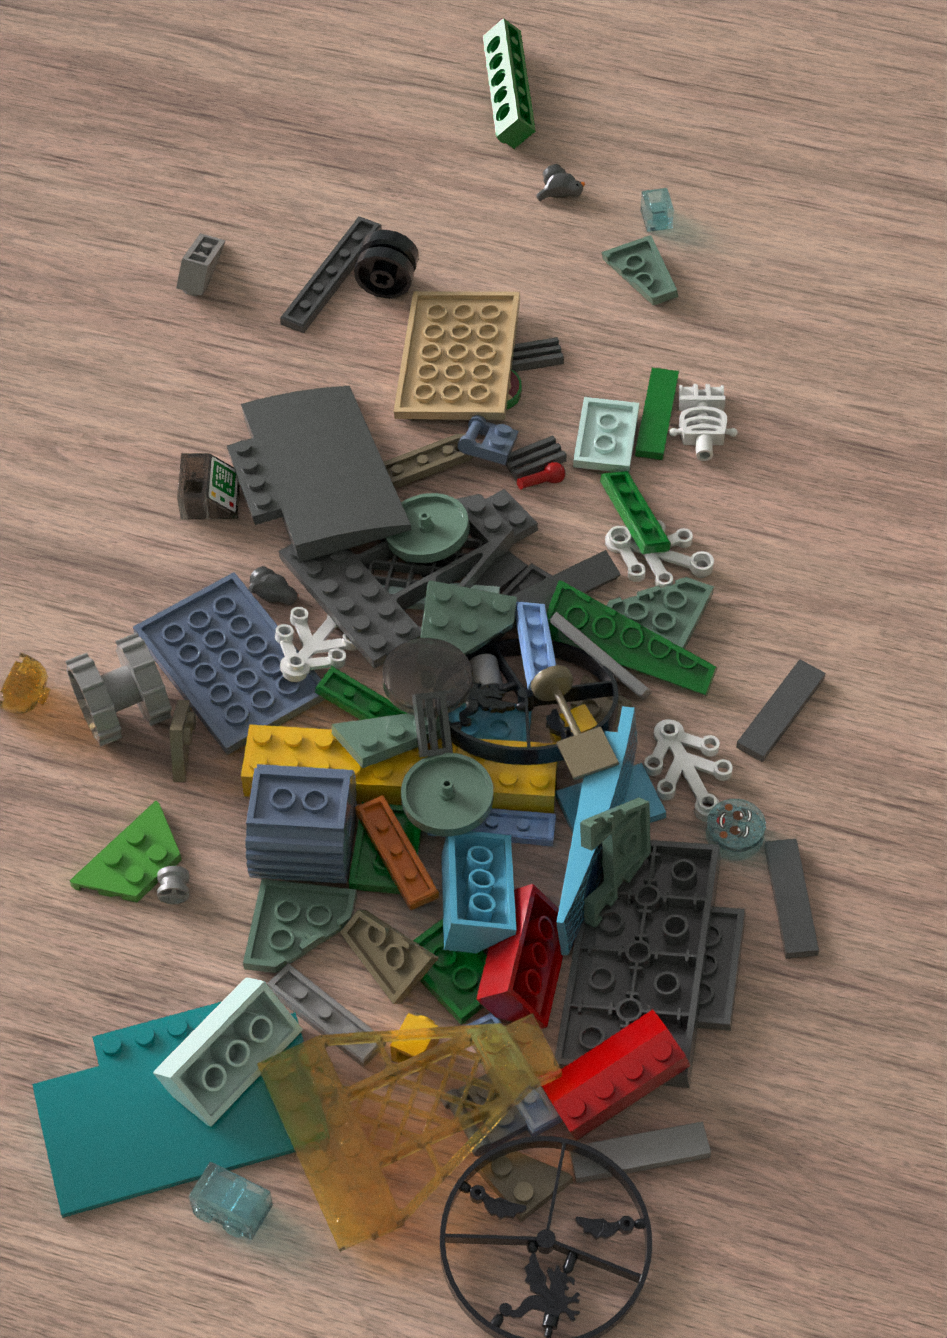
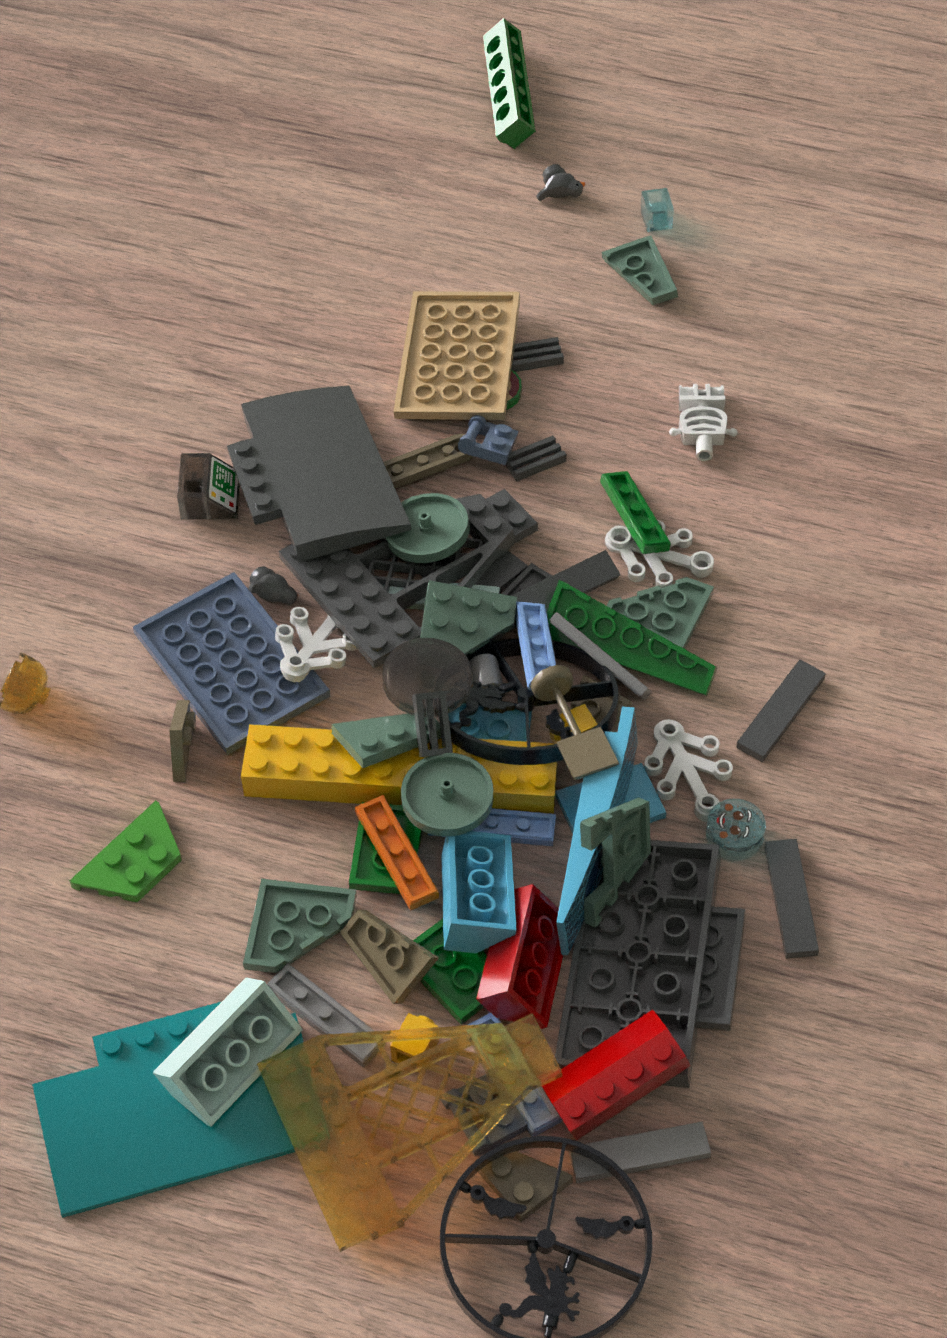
light grey piece [65,633,172,747] -> none
light grey wheel [157,866,189,904] -> none
light grey slope [176,233,225,296] -> none
clear light blue brick [188,1162,273,1240] -> none
sand blue piece [245,764,357,883] -> none
dark grey tile [280,216,382,333] -> none
green tile [315,666,410,720] -> none
black wheel [354,230,419,299] -> none
red bar [517,462,566,489] -> none
light aqua plate [573,397,639,473] -> none
green tile [635,367,679,460] -> none

